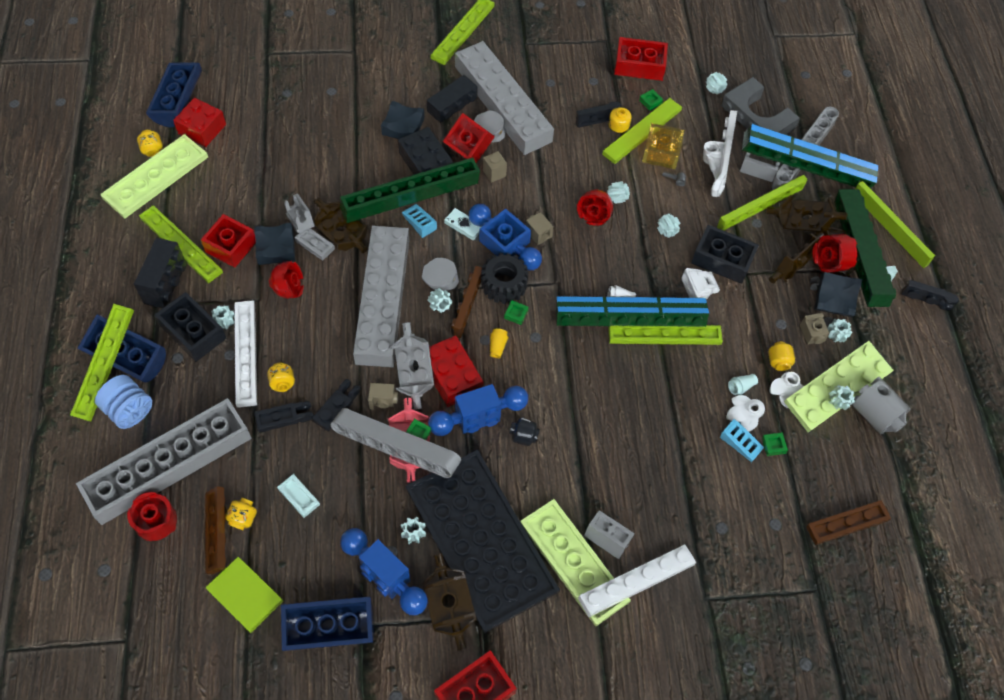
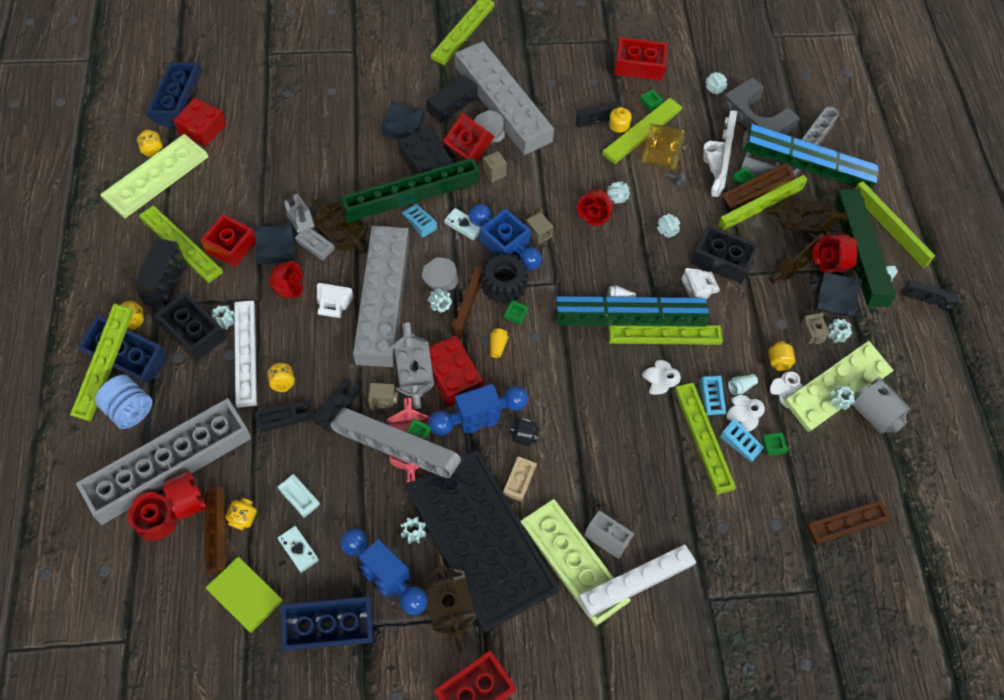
none -> yellow head [120,301,144,330]
none -> red brick [162,470,207,521]
none -> light aqua tile [278,526,319,573]
none -> white piece [317,283,354,318]
none -> tan plate [503,457,537,502]
none -> white plate [642,360,681,395]
none -> lime tile [674,383,736,495]
none -> medium azure slope [699,376,726,415]
none -> reddish brown plate [723,163,795,211]
none -> green plate [732,167,757,186]

